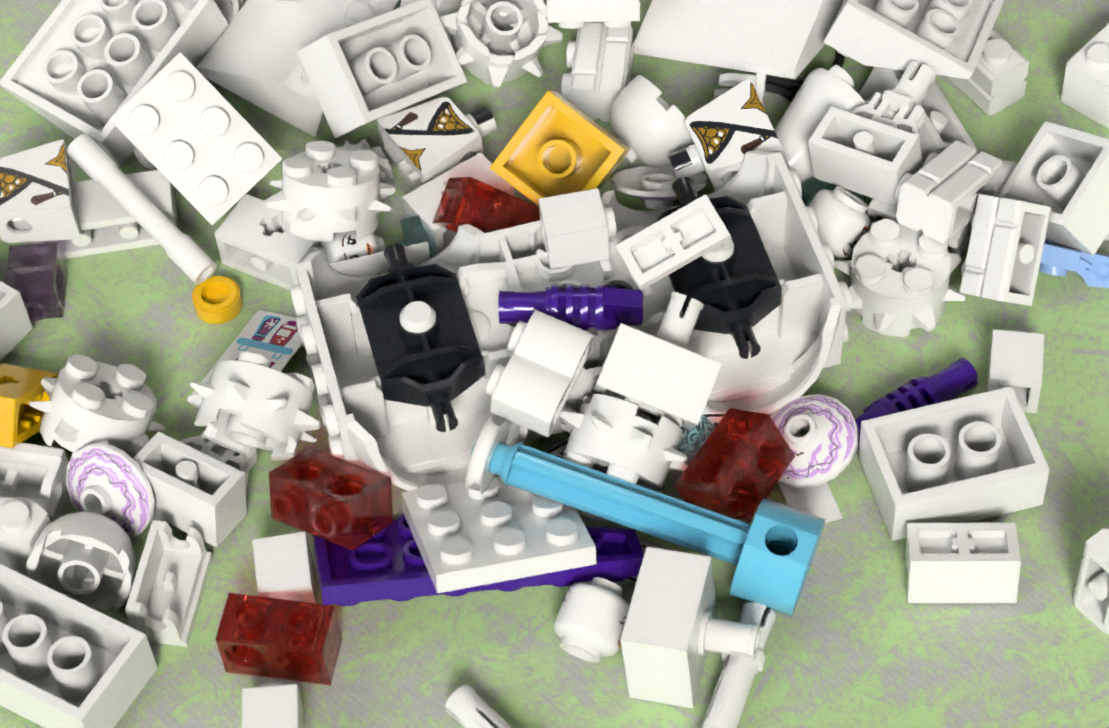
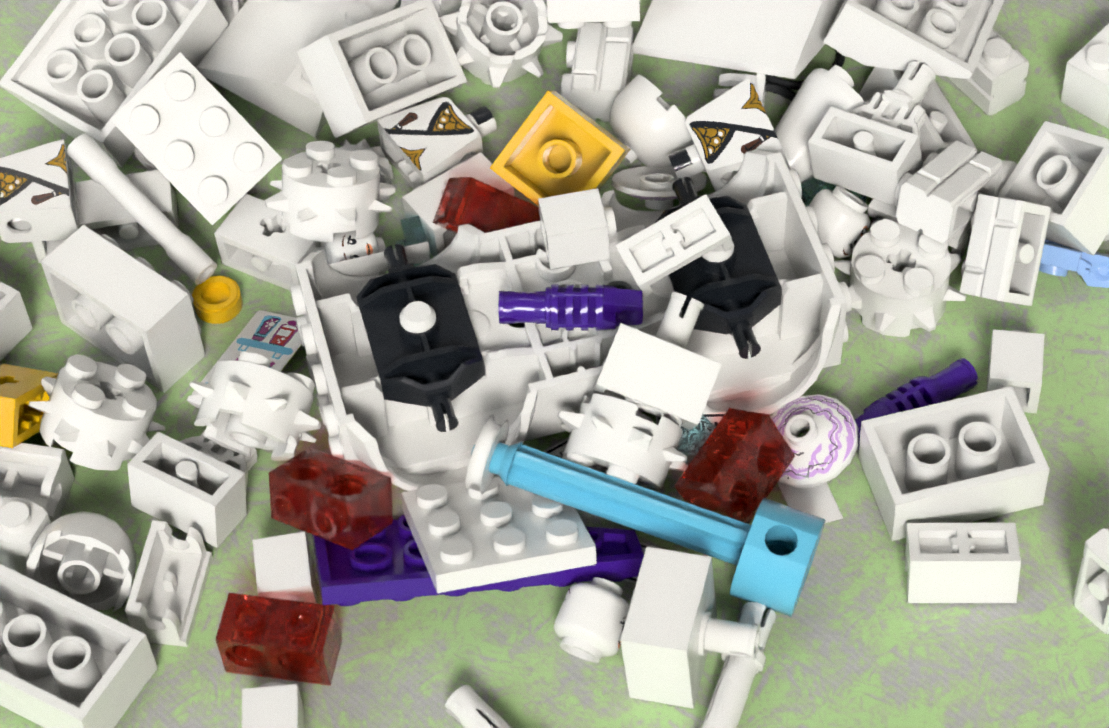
clear purple brick [5,242,68,321] -> none
dish [66,443,155,539] -> none
white brick [486,310,594,437] -> none
none -> white brick [41,225,206,393]

